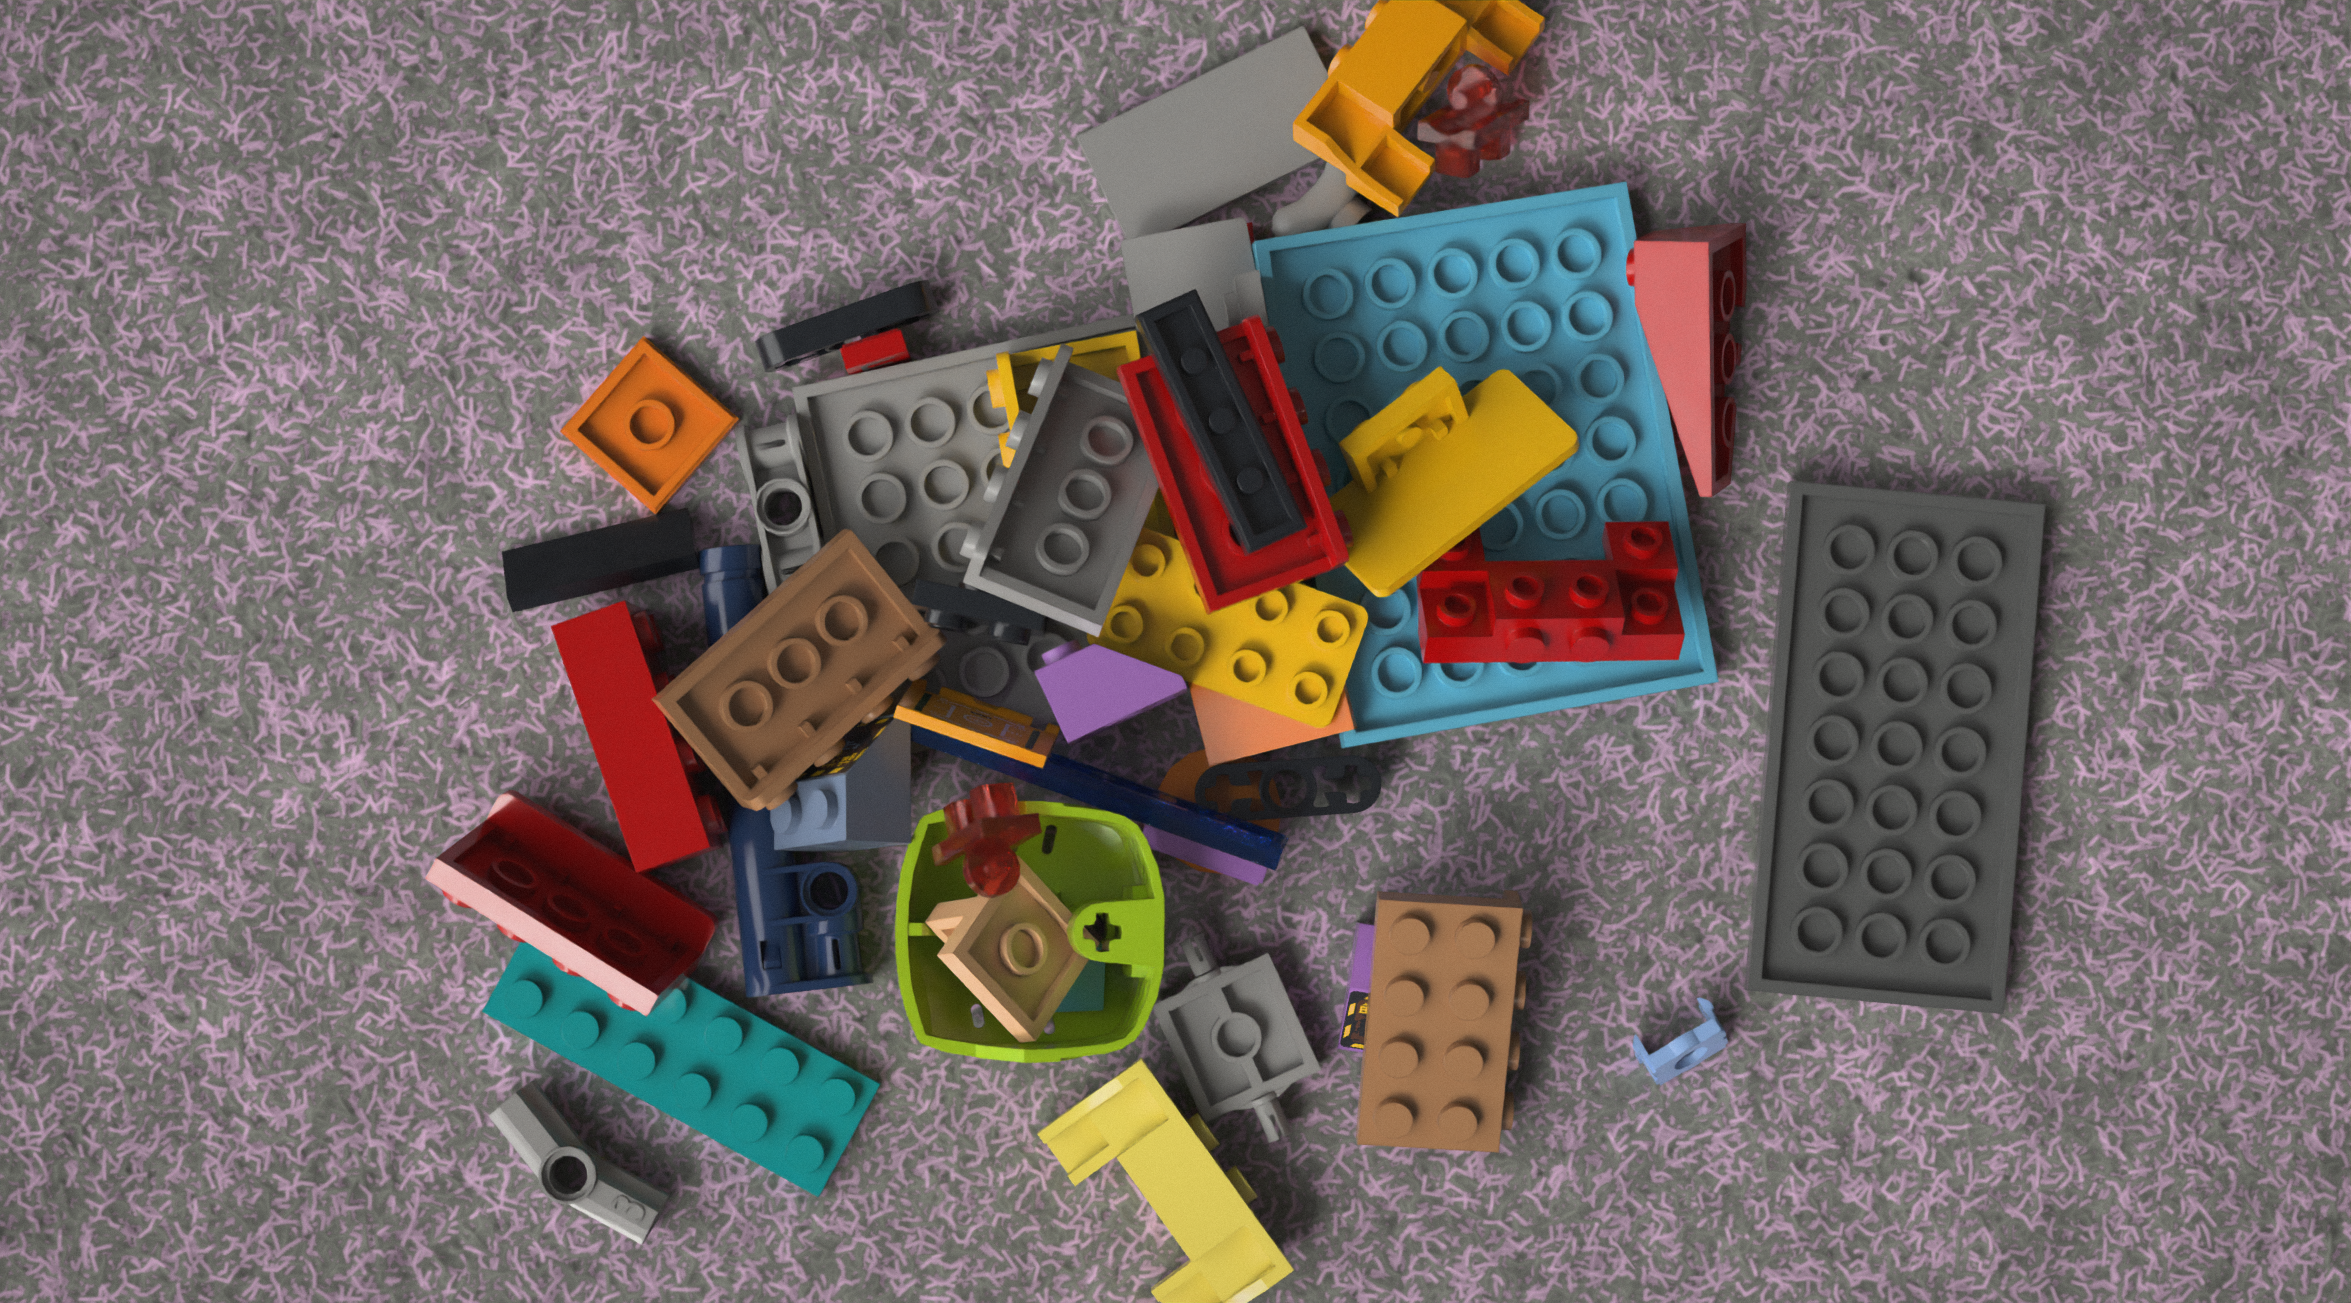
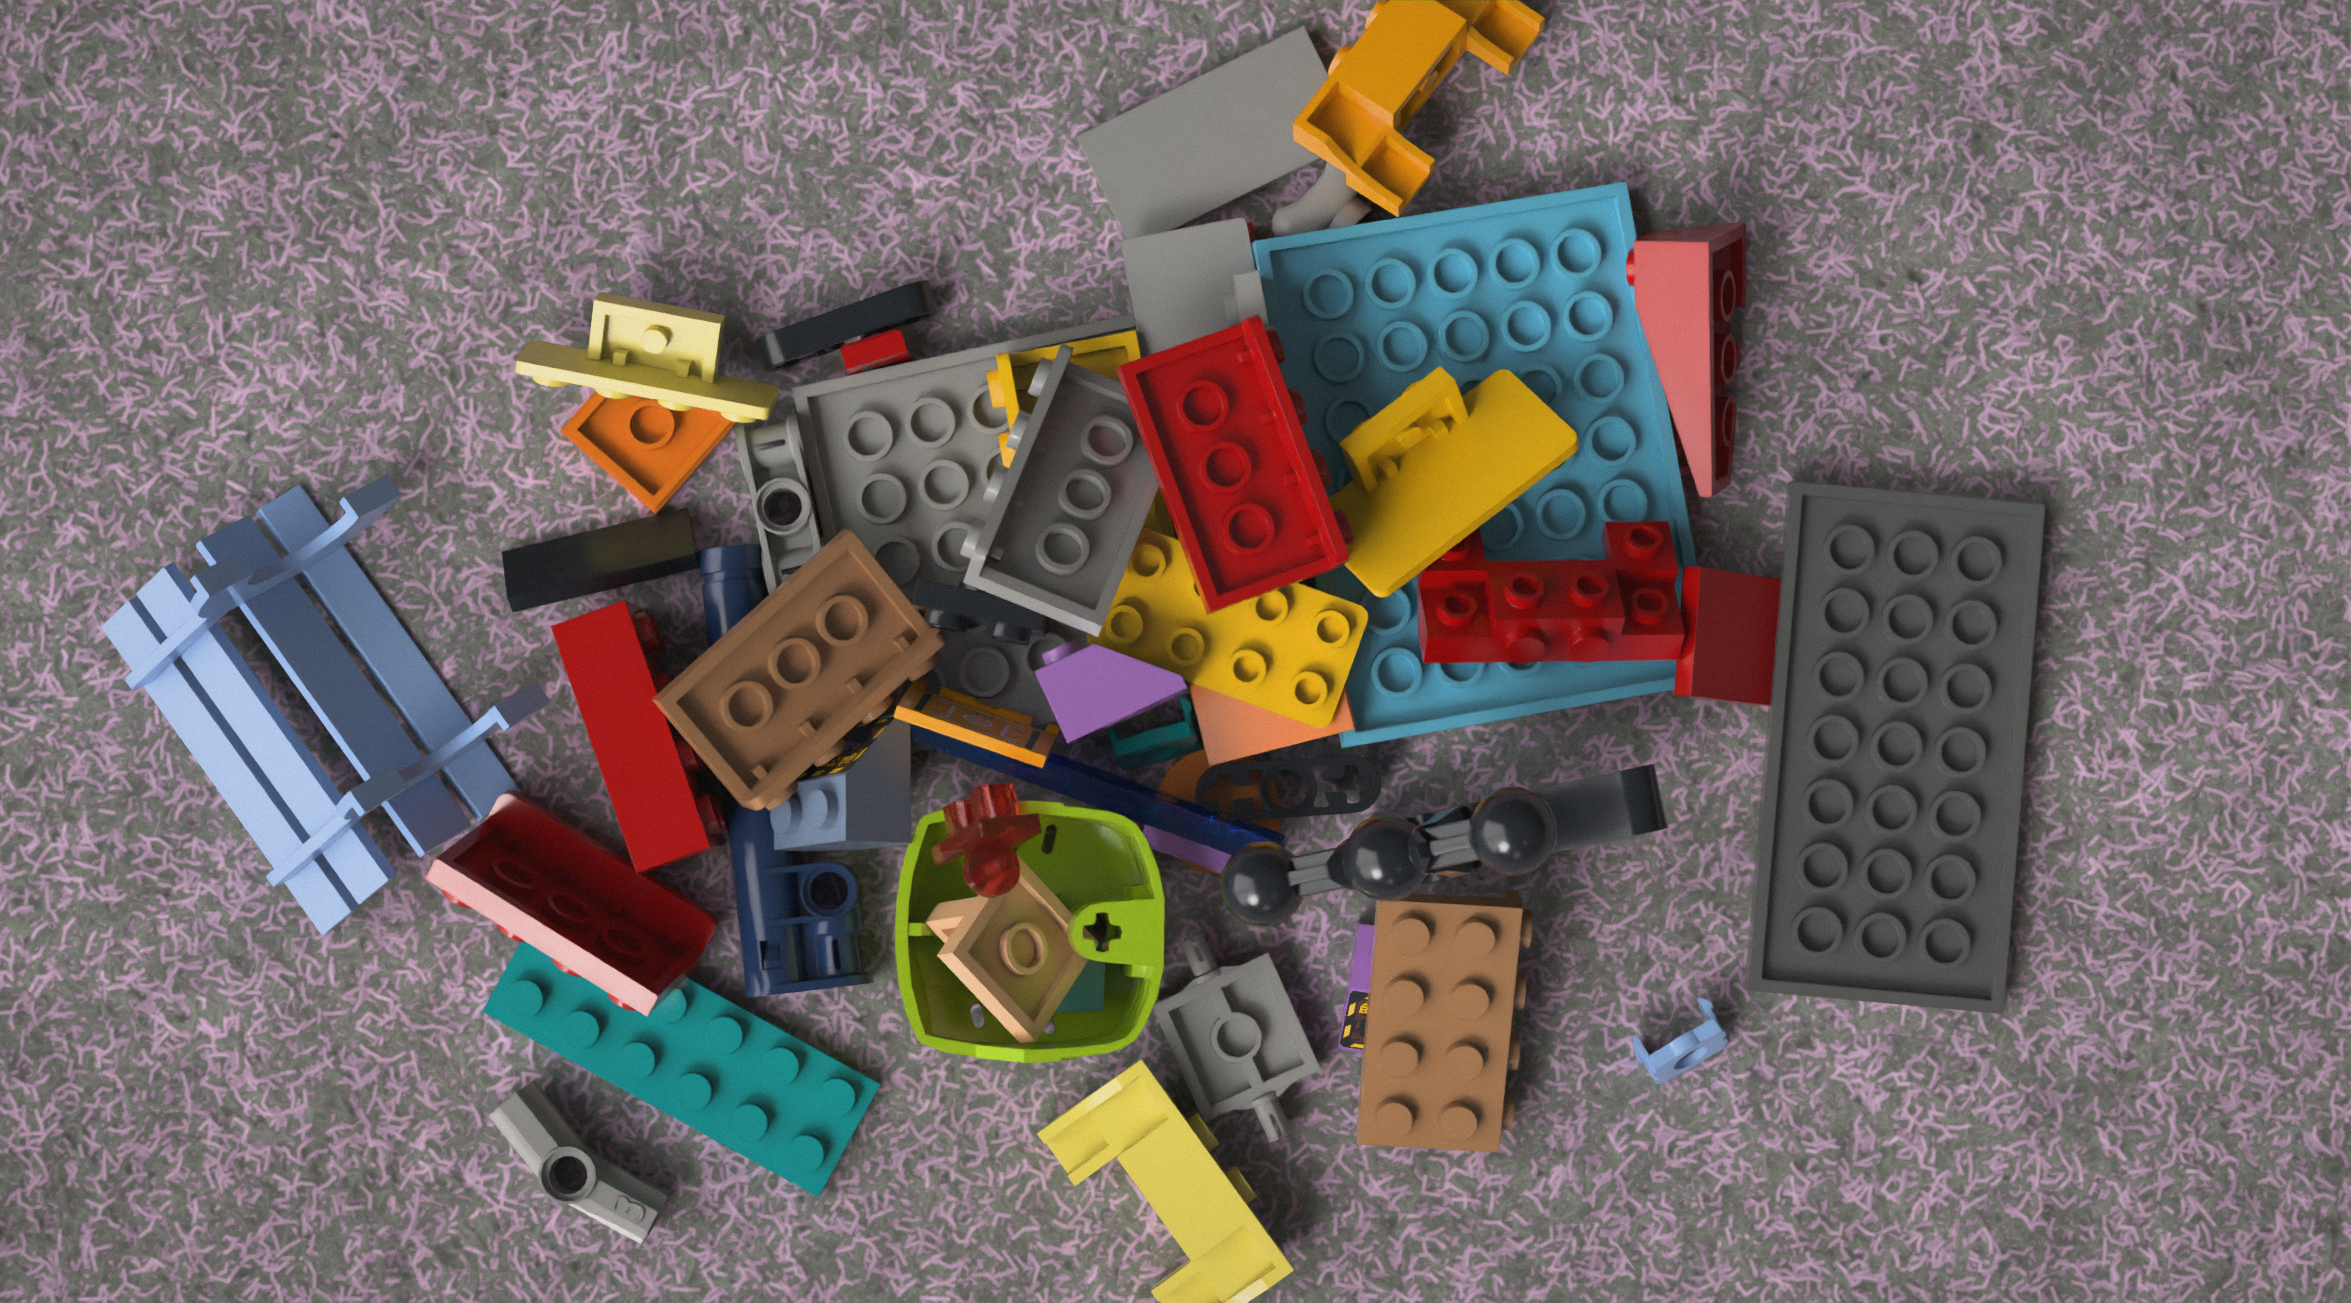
black tile [1134,289,1308,557] -> none
clear red hips [1417,64,1530,178] -> none
none -> light blue piece [101,474,551,936]
none -> light yellow bracket [516,292,779,423]
none -> teal piece [1105,697,1202,771]
none -> black piece [1220,764,1668,927]
none -> red tile [1674,567,1781,706]

